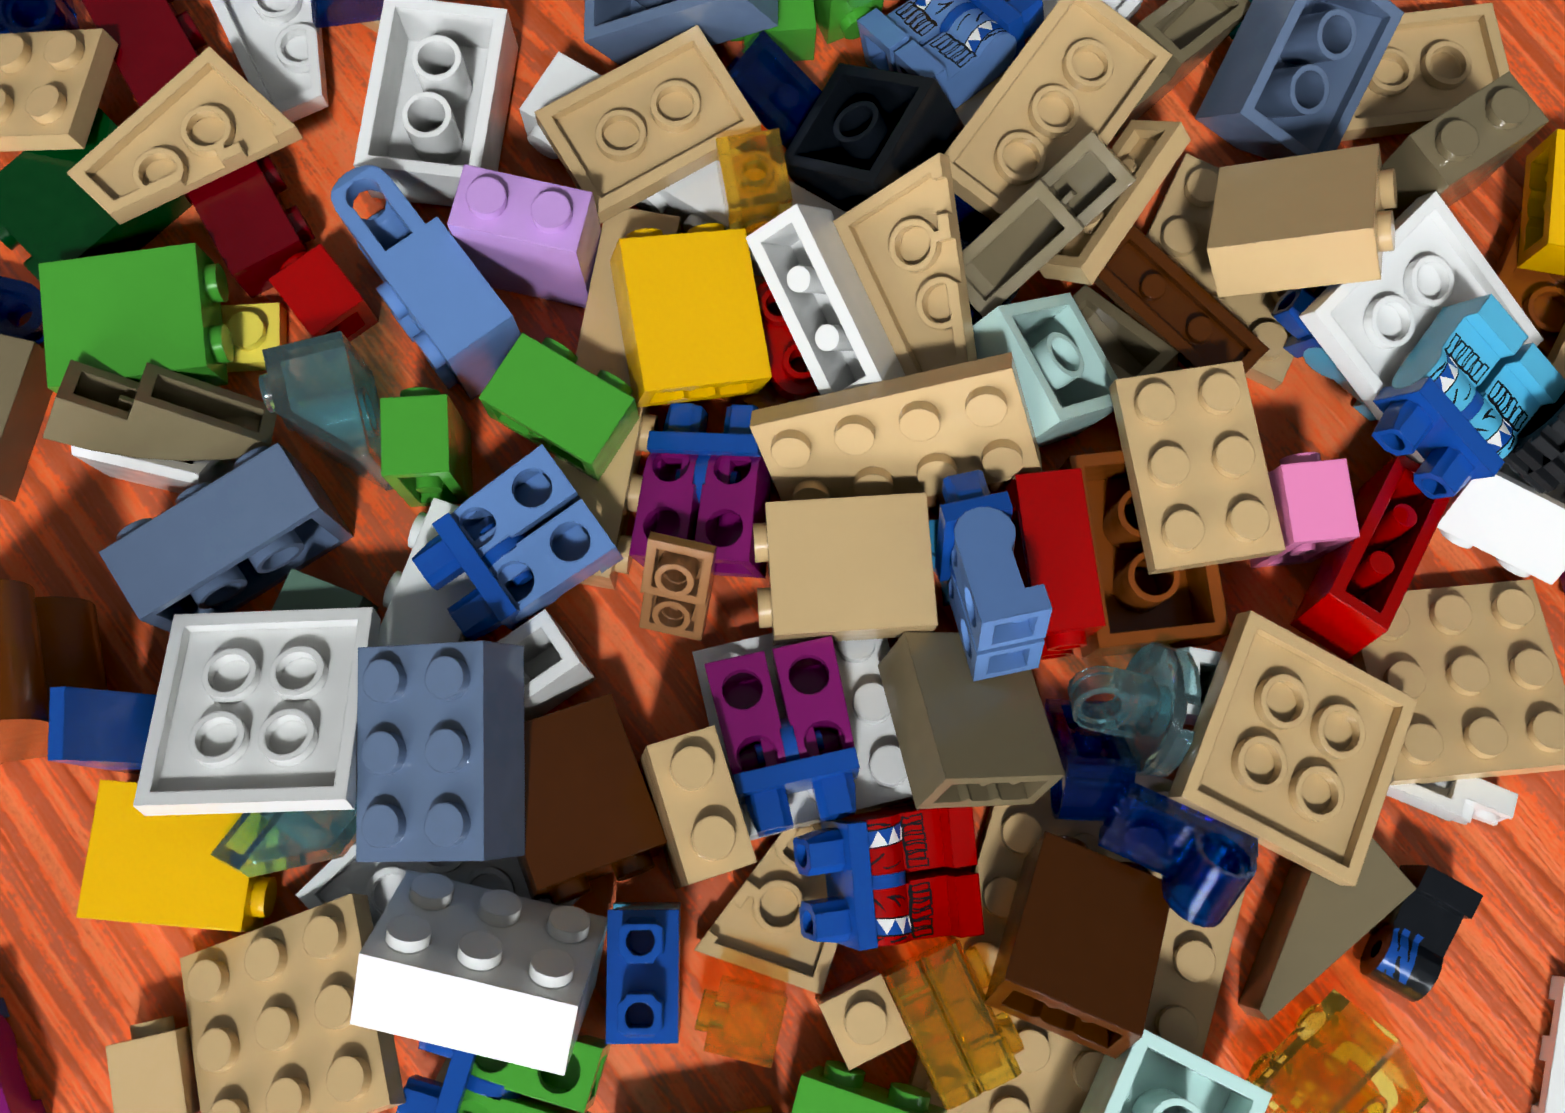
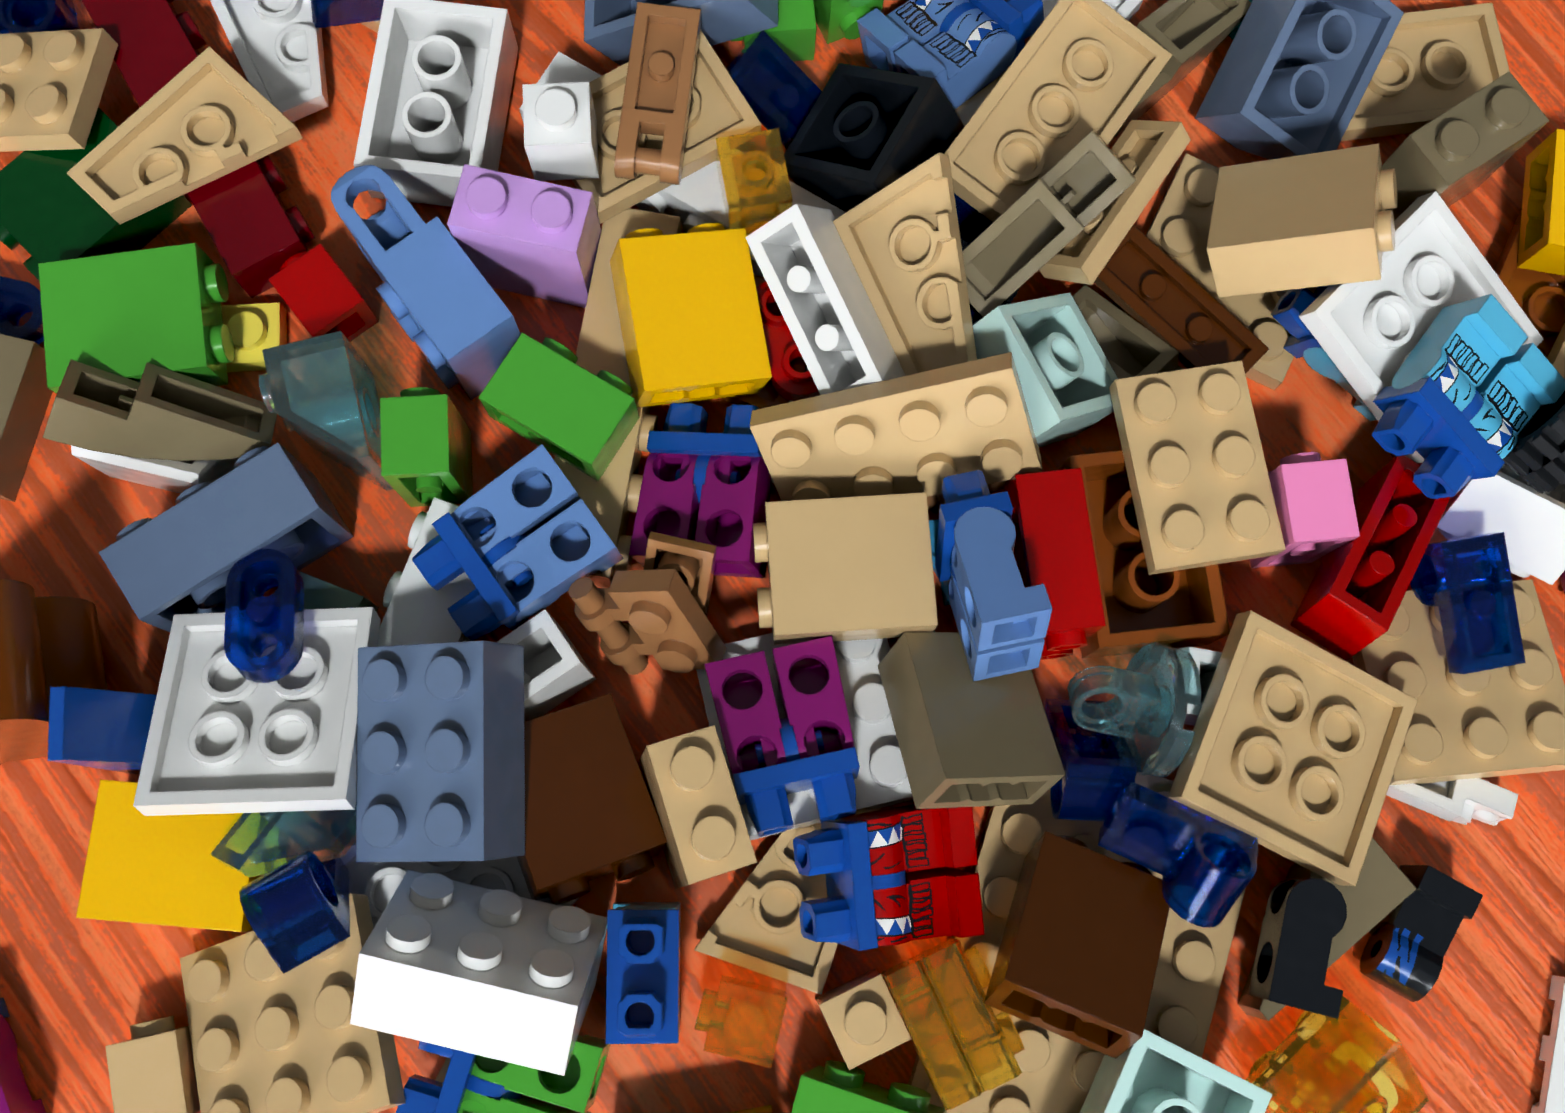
none -> clear blue plate [224,549,304,683]
none -> clear blue plate [239,850,350,974]
none -> white brick [522,81,599,181]
none -> medium nougat plate [568,569,727,675]
none -> medium nougat plate [614,2,701,185]
none -> black leg [1248,878,1347,1019]
none -> clear blue plate [1410,532,1526,674]

